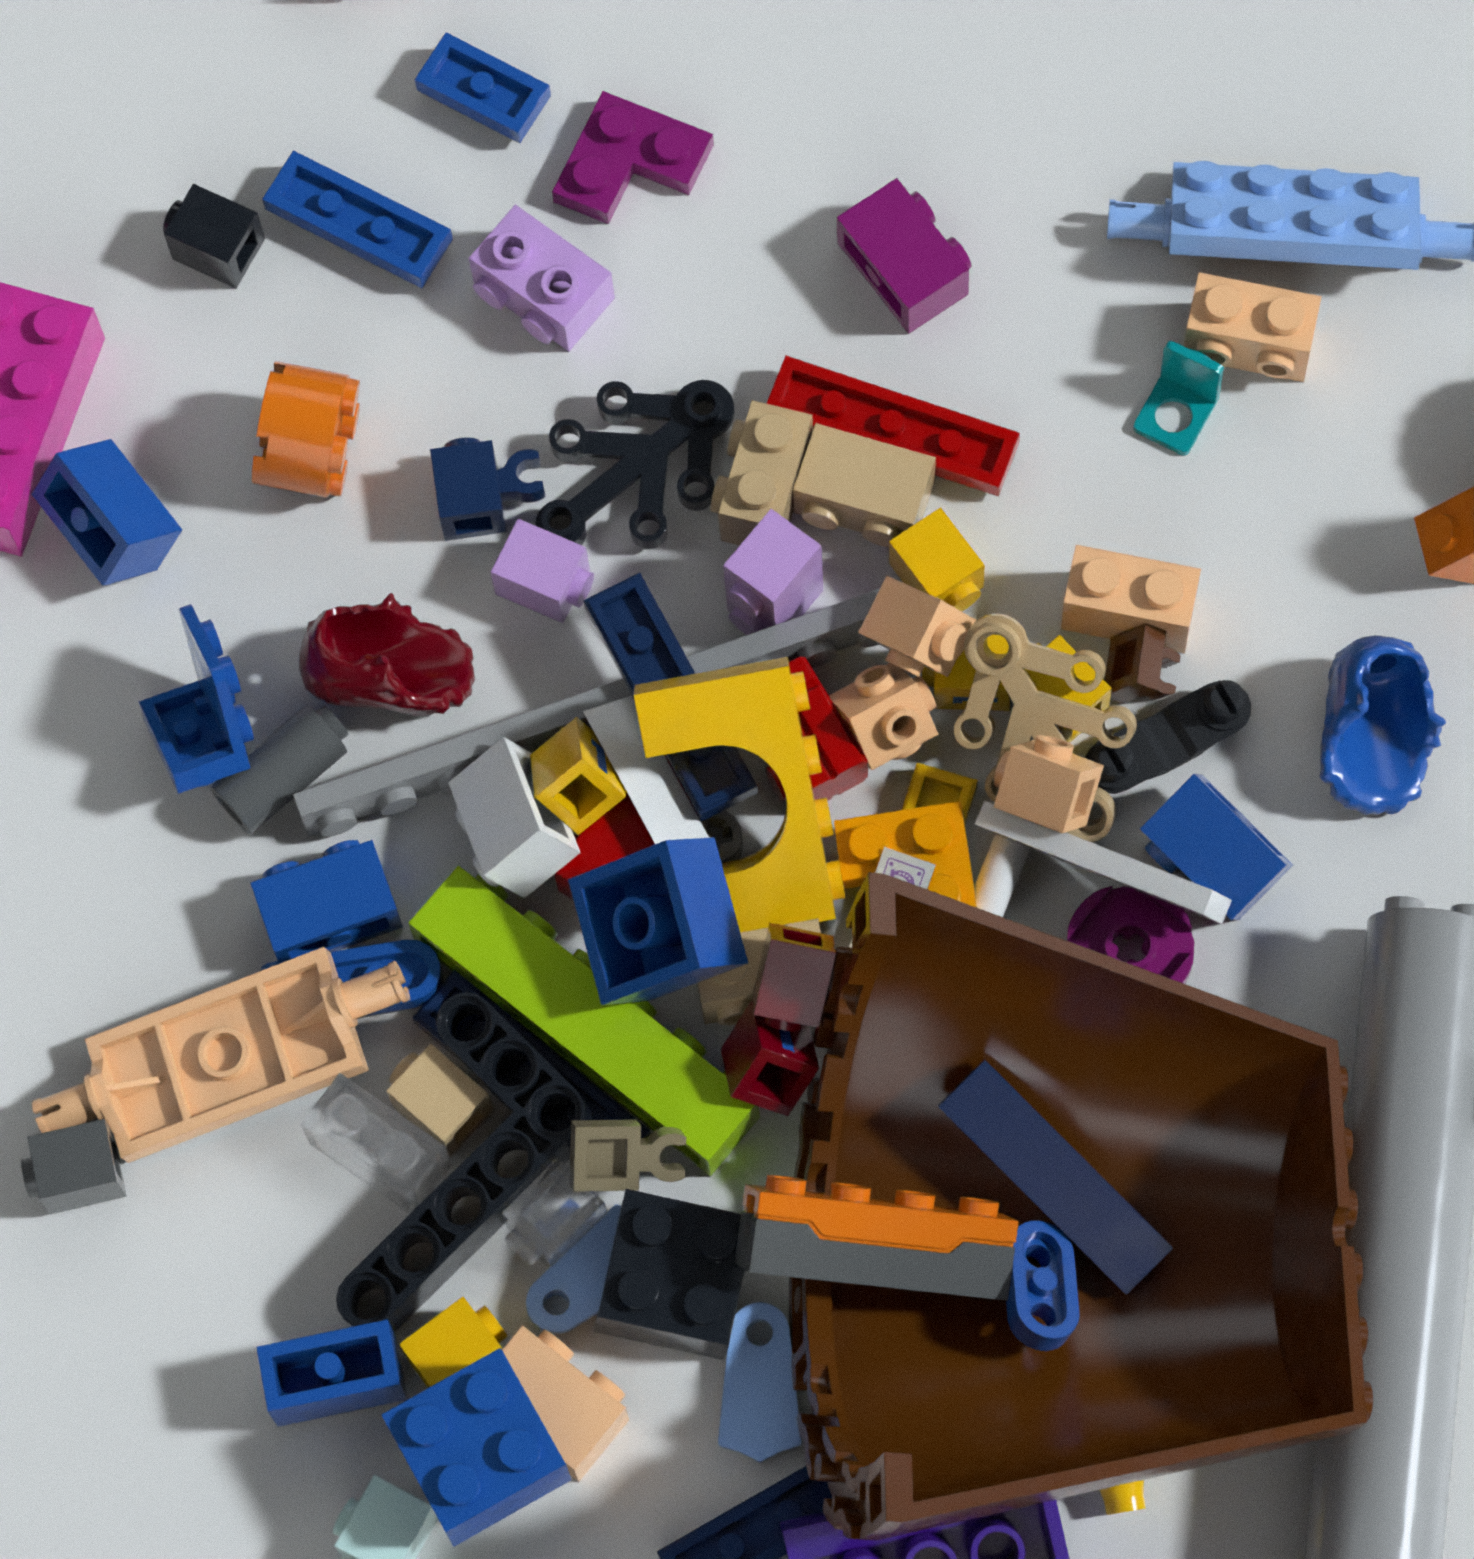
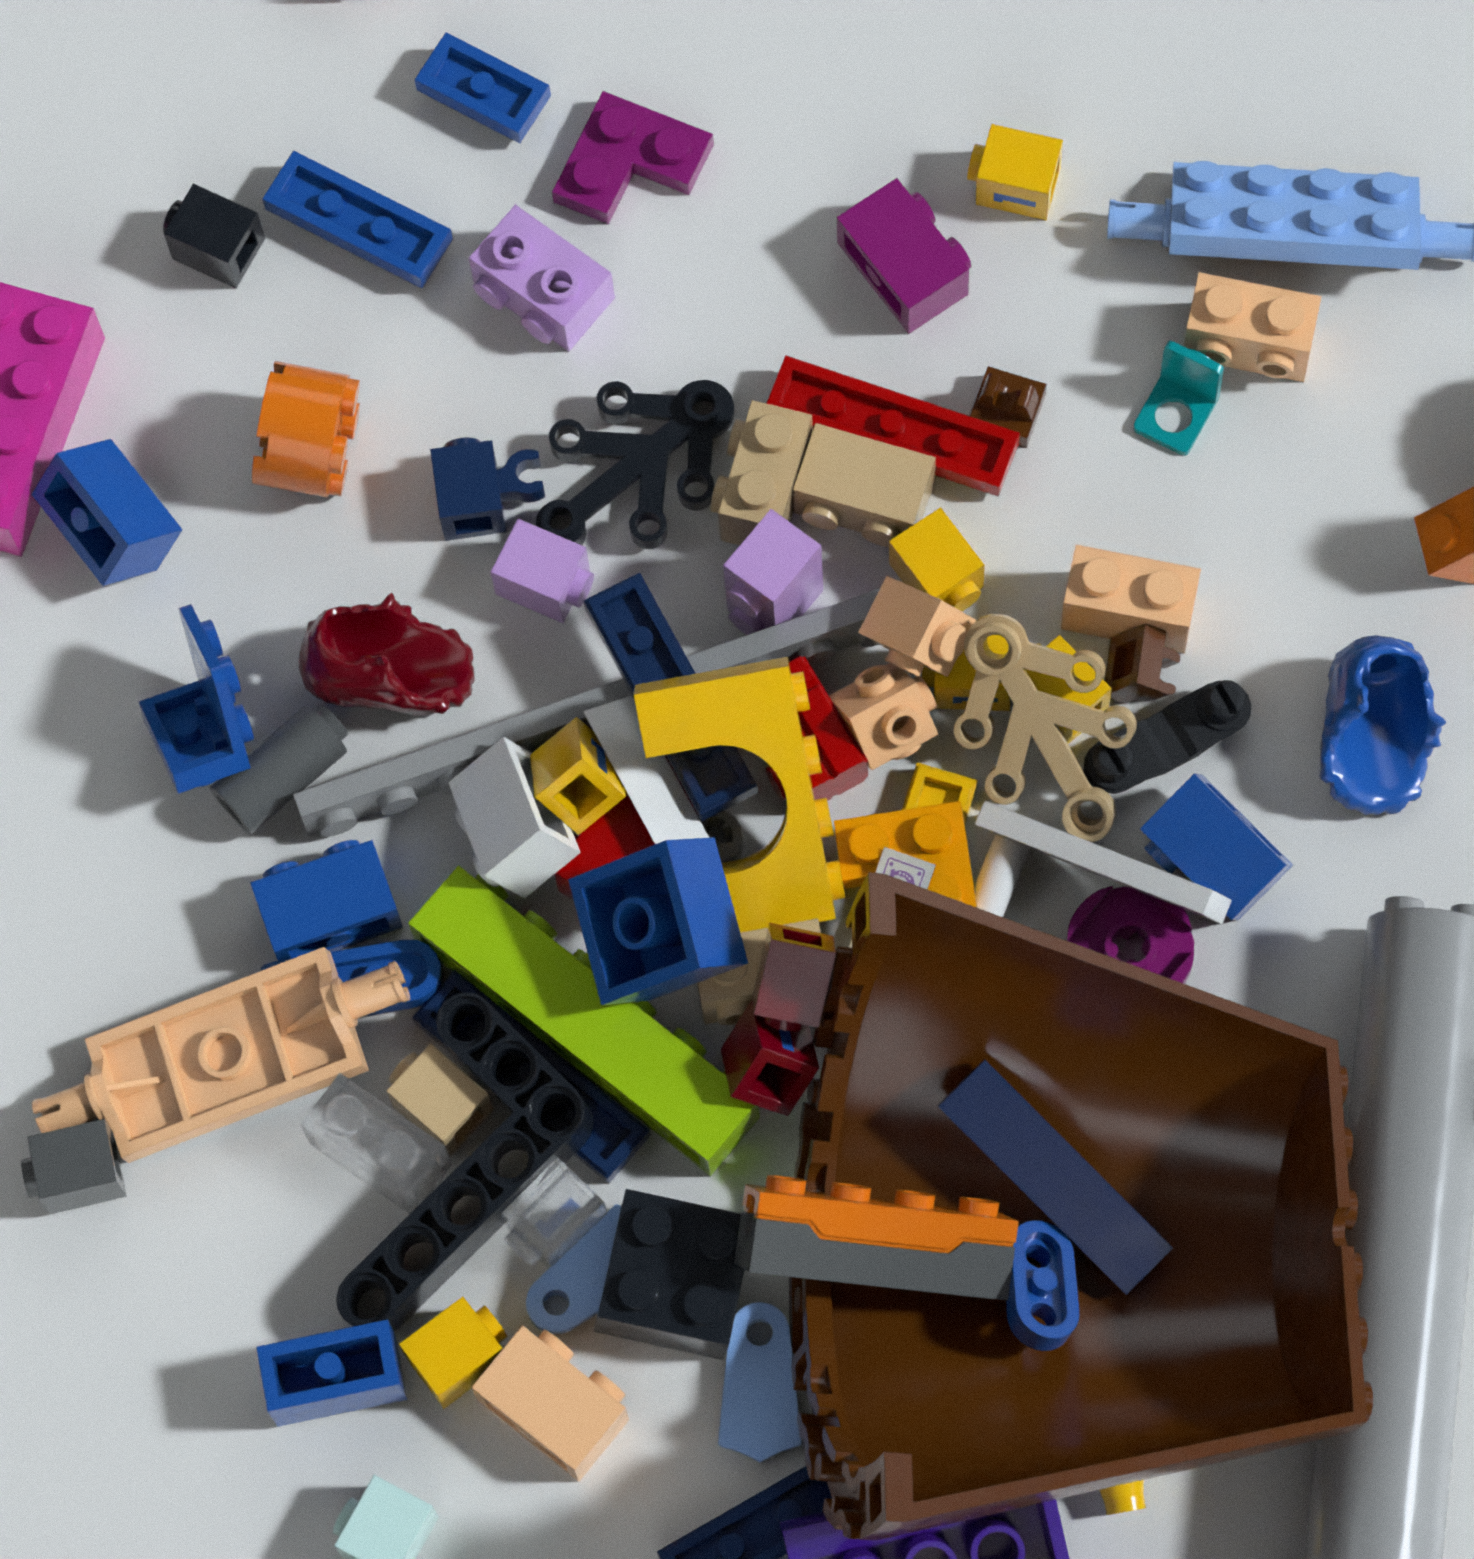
blue brick [381,1348,572,1547] -> none
dark tan plate [569,1119,686,1192] -> none
light nougat brick [993,735,1104,833] -> none
none -> yellow brick [967,124,1063,221]
none -> reddish brown tile [970,366,1047,448]

